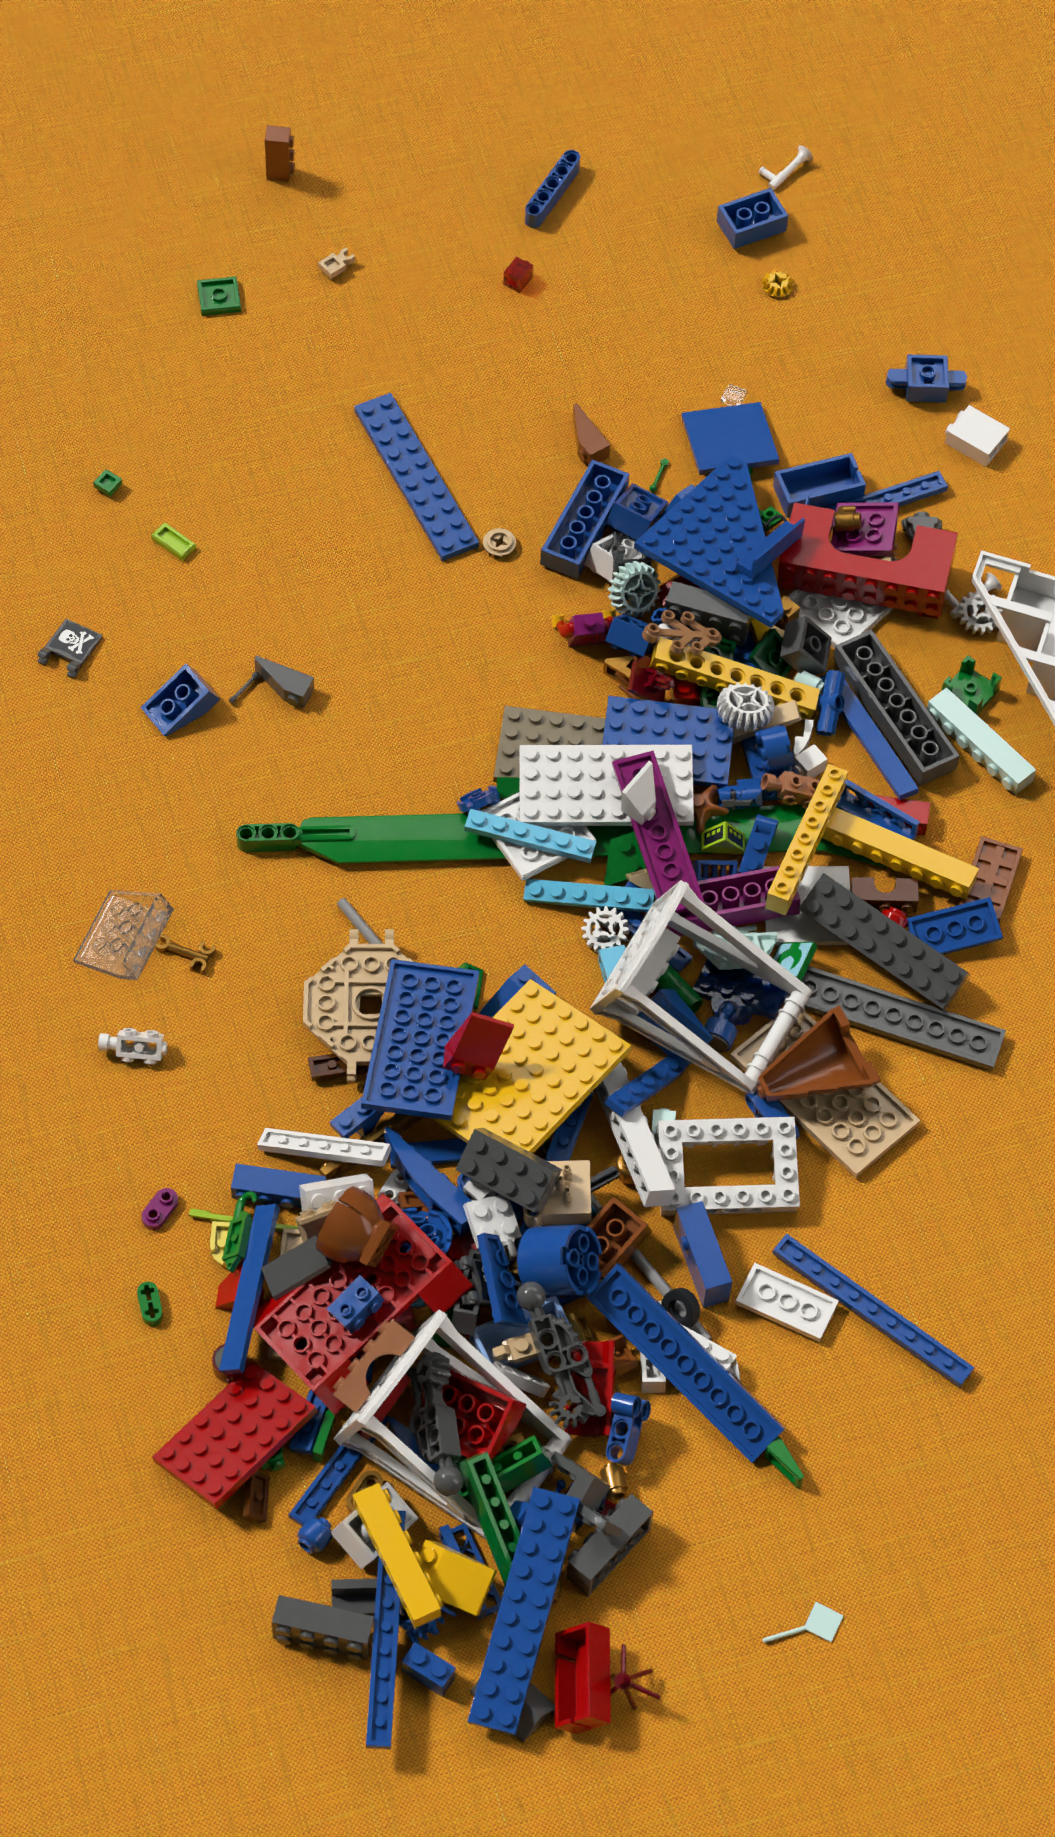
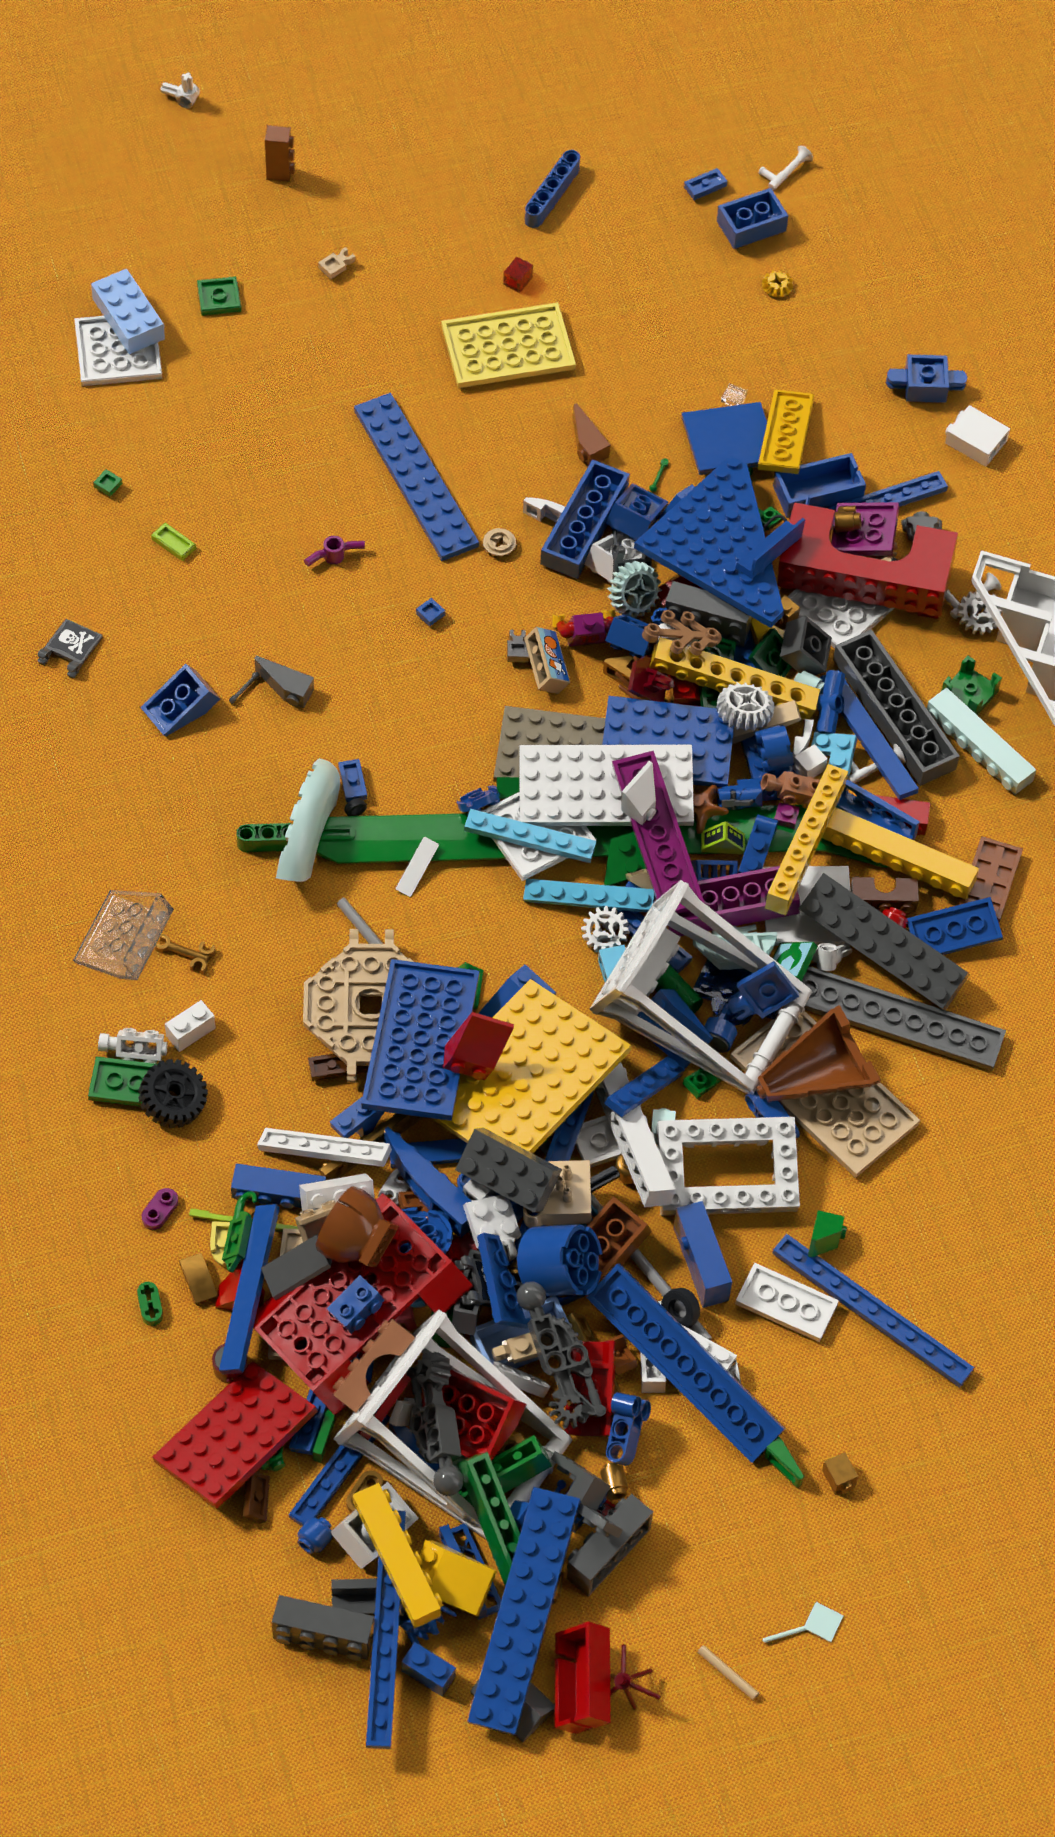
none -> white tile [74,316,162,386]
none -> green plate [88,1056,157,1107]
none -> light blue piece [91,269,165,354]
none -> black wheel [138,1059,208,1128]
none -> white axle [161,72,200,109]
none -> white brick [165,1000,215,1052]
none -> pearl gold slope [179,1253,218,1304]
none -> light aqua brick [276,758,340,881]
none -> magenta piece [304,536,365,567]
none -> blue plate [338,759,367,803]
none -> black piece [344,798,367,816]
none -> white slope [389,1398,415,1426]
none -> white sticker [396,837,439,897]
none -> blue plate [416,598,445,627]
none -> light yellow plate [441,302,576,388]
none -> flat silver plate [507,630,529,662]
none -> white slope [523,498,565,523]
none -> brick [524,627,570,694]
none -> white plate [576,1115,621,1168]
none -> green slope [682,1068,722,1099]
none -> blue plate [684,168,728,200]
none -> tan bar [697,1645,759,1700]
none -> blue plate [727,961,799,1020]
none -> yellow tile [758,389,814,474]
none -> magenta plate [774,802,800,829]
none -> white axle [805,941,852,971]
none -> green slope [808,1210,847,1257]
none -> medium azure plate [811,732,857,776]
none -> pearl gold brick [822,1452,858,1494]
none -> white piece [847,744,906,783]

